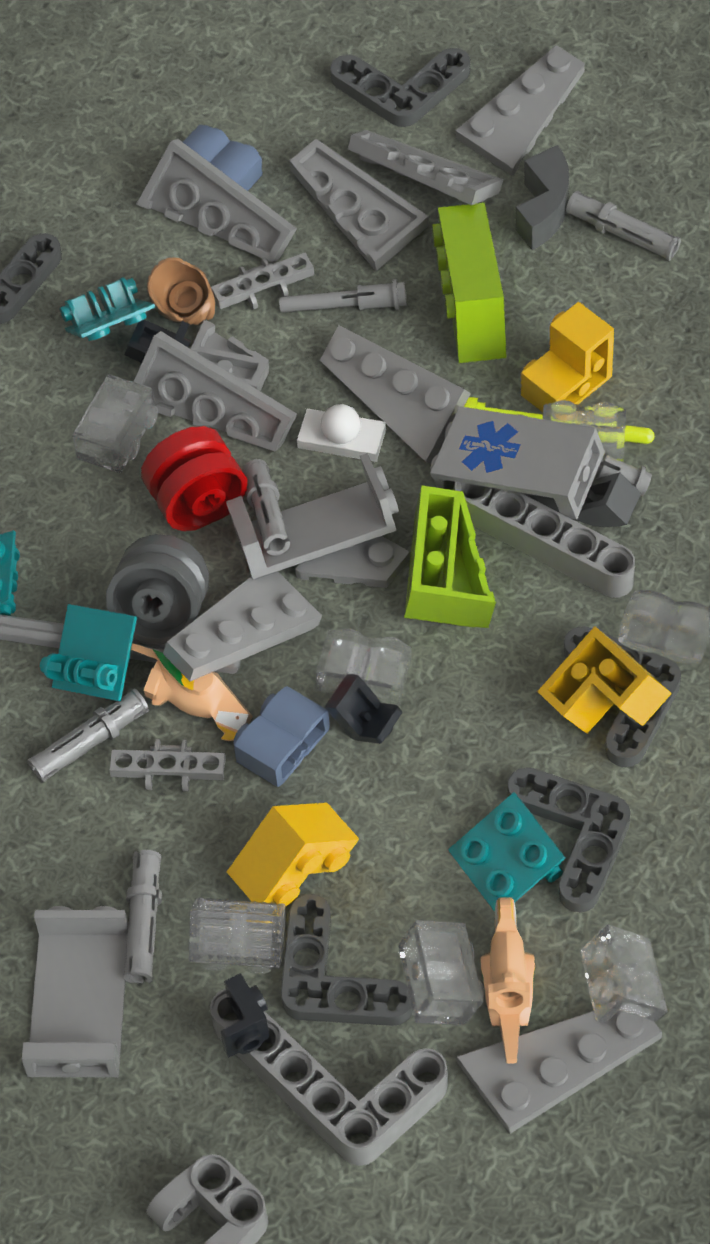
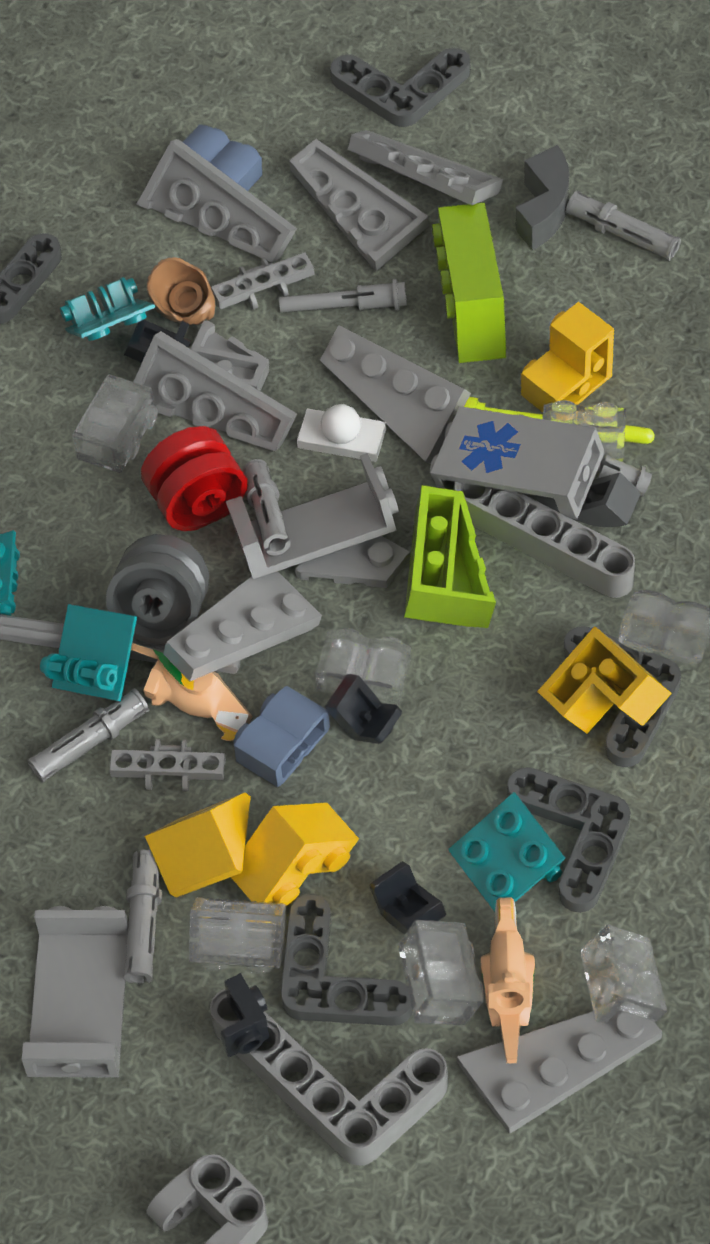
light grey wing [456,45,585,176] -> none
none -> yellow slope [145,792,251,898]
none -> black bracket [370,861,447,940]

